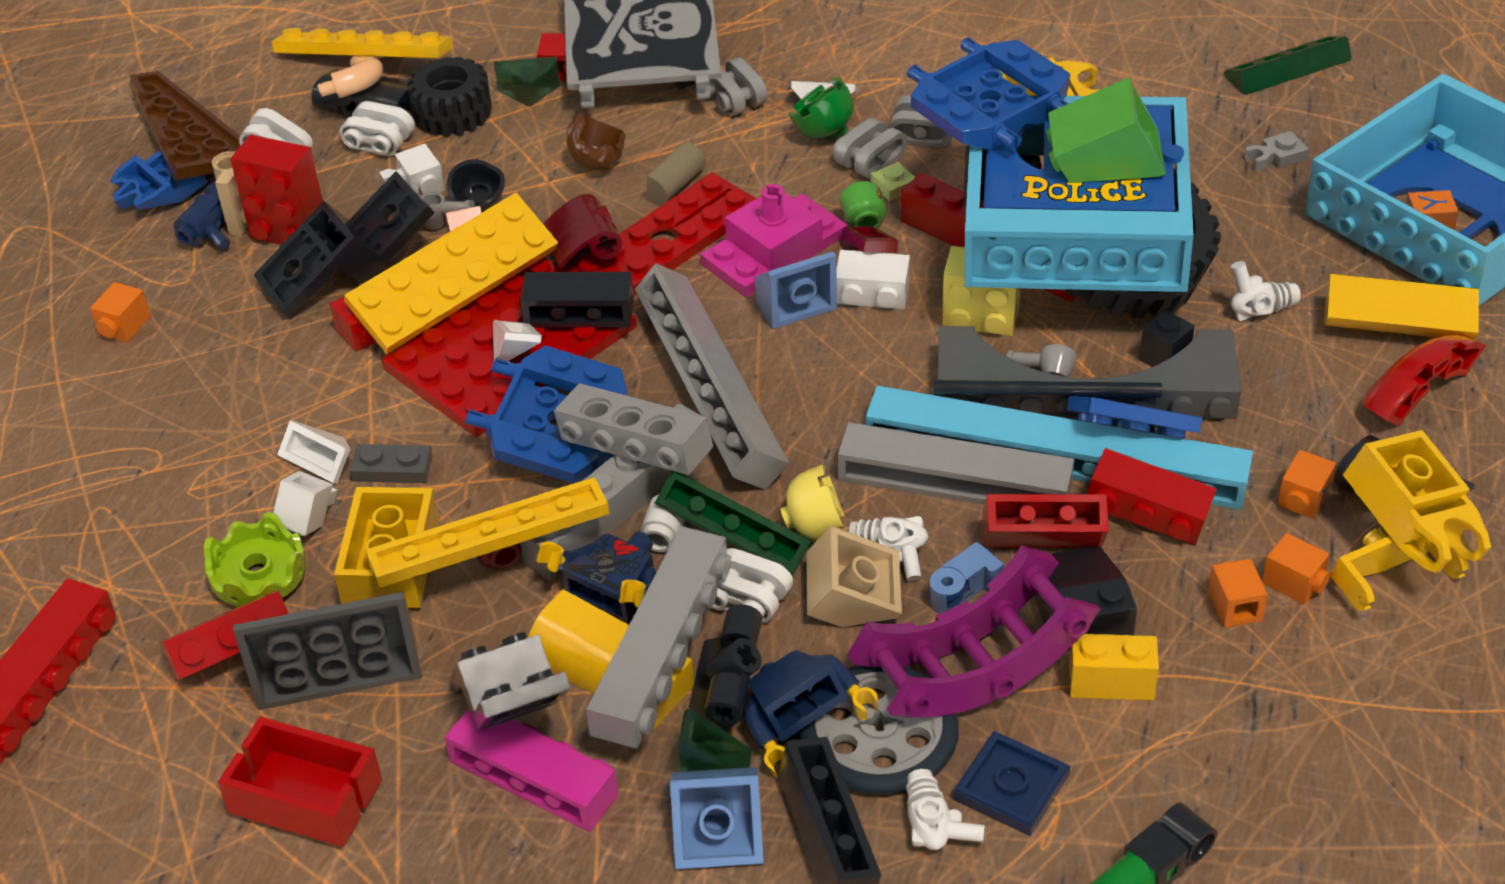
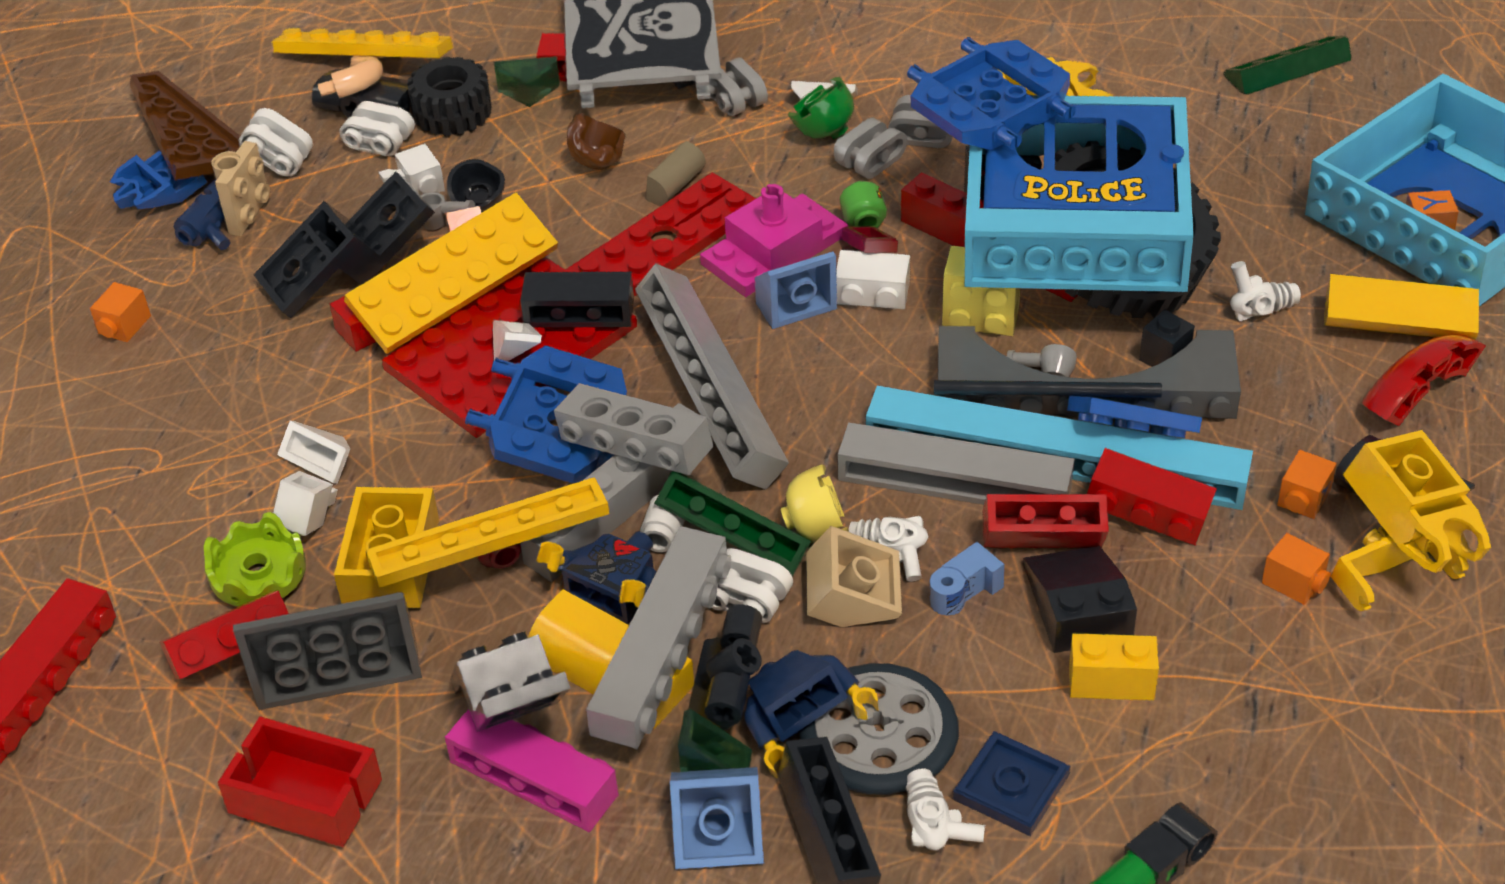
red brick [230,134,323,245] -> none
dark grey plate [350,444,433,483] -> none
dark red panel [543,193,622,270] -> none
magenta fence [847,546,1101,718] -> none
yellowish green plate [871,162,915,201] -> none
bright green slope [1046,77,1166,183] -> none
orange brick [1208,558,1268,628] -> none
light grey plate [1244,131,1309,171] -> none

